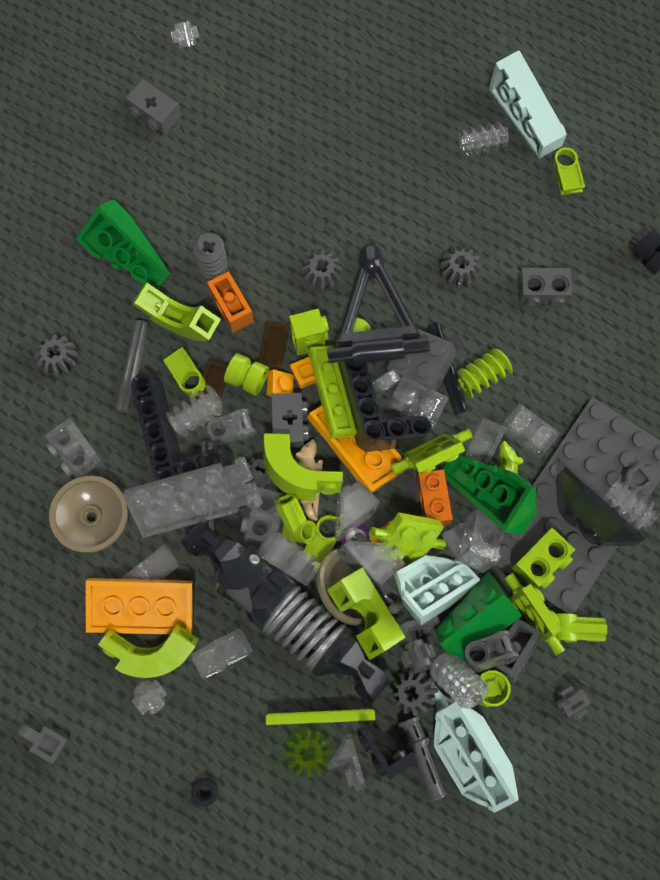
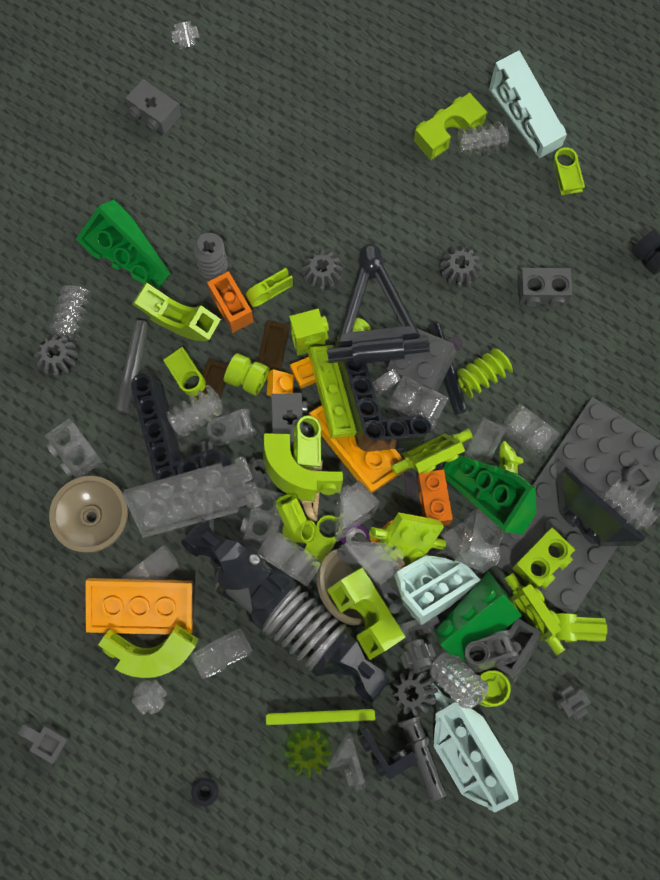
none -> clear piece [49,285,92,341]
none -> lime piece [245,268,293,307]
none -> lime piece [293,416,321,469]
none -> lime arch [414,93,487,160]

